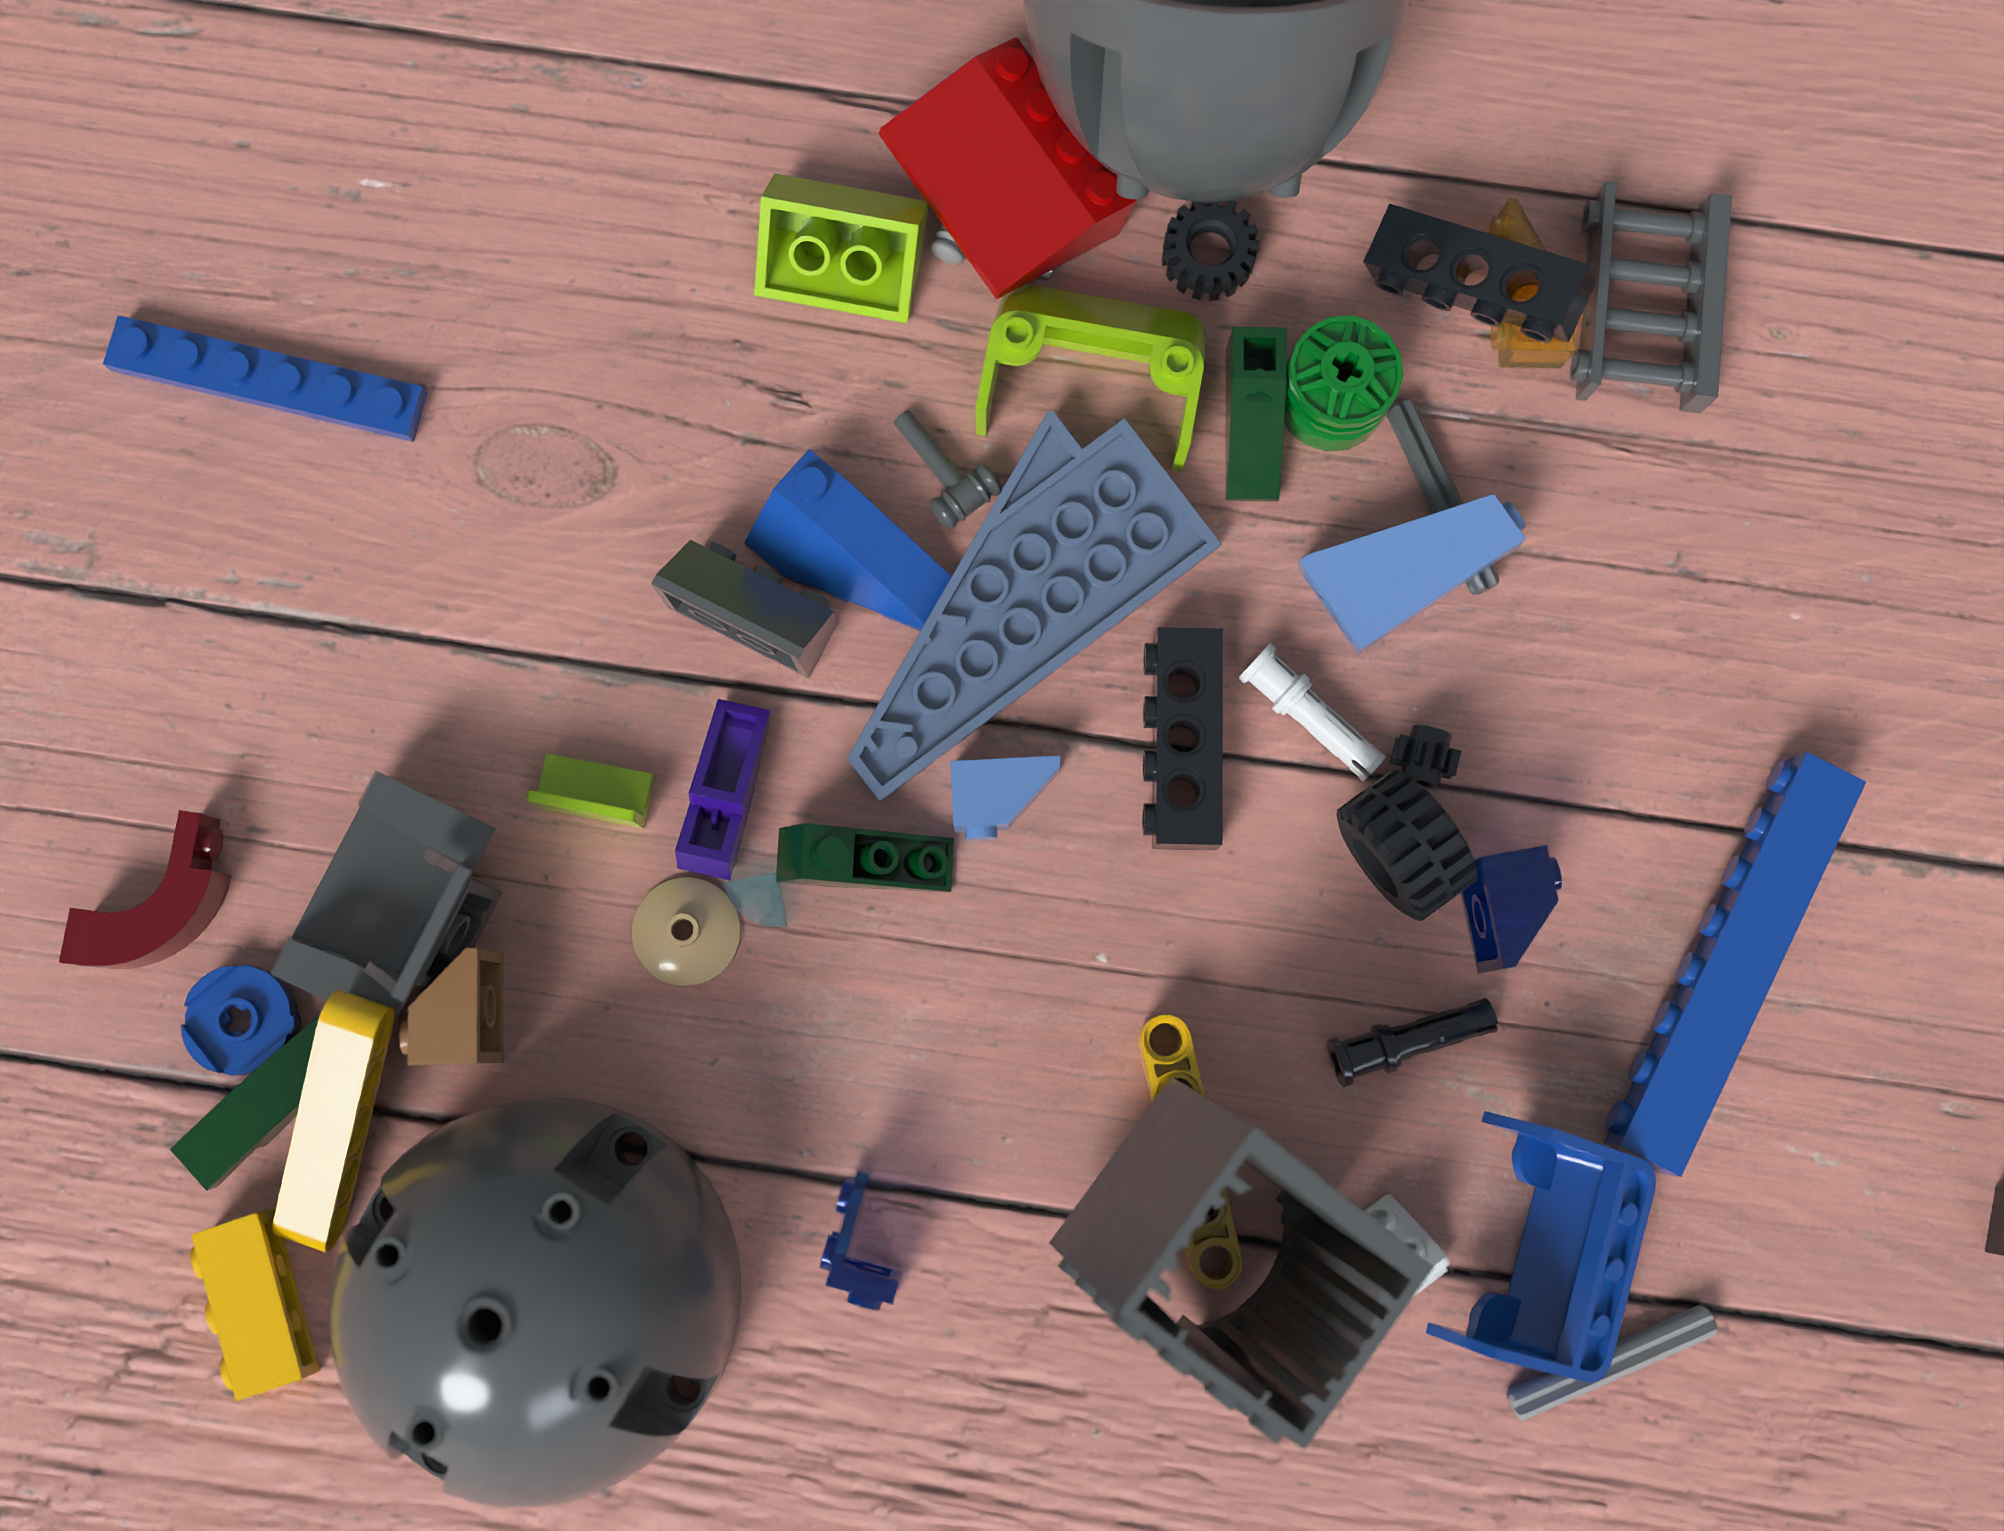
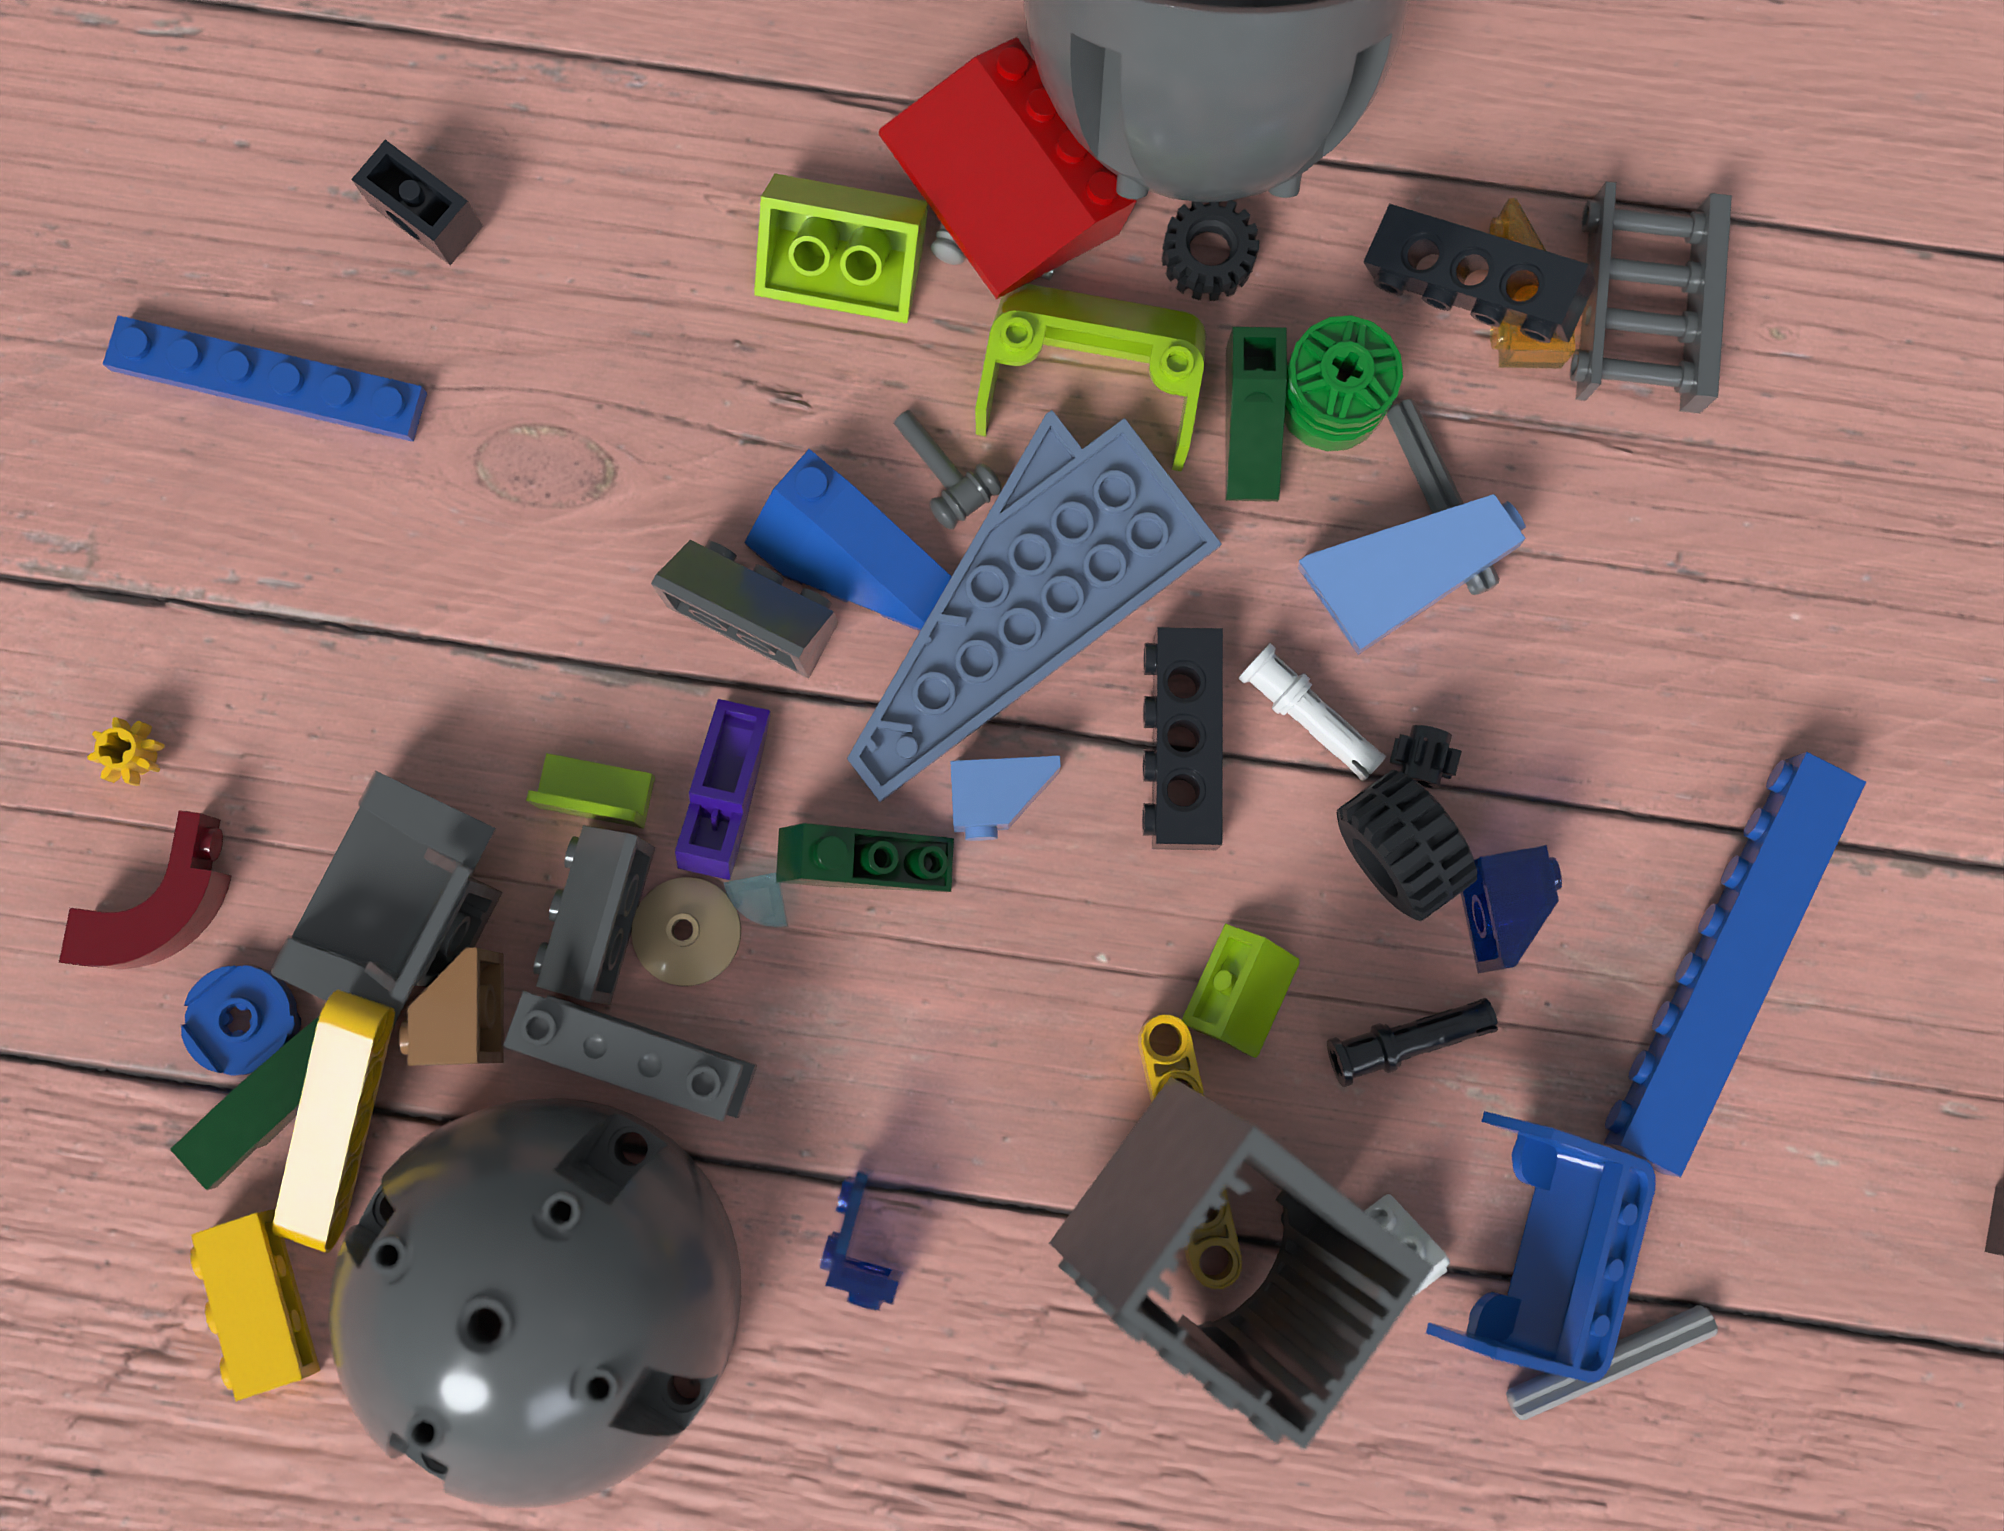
none -> yellow gear [87,717,165,786]
none -> black brick [351,139,483,265]
none -> dark grey fence [503,991,757,1121]
none -> dark grey slope [533,825,655,1005]
none -> lime panel [1182,924,1300,1058]

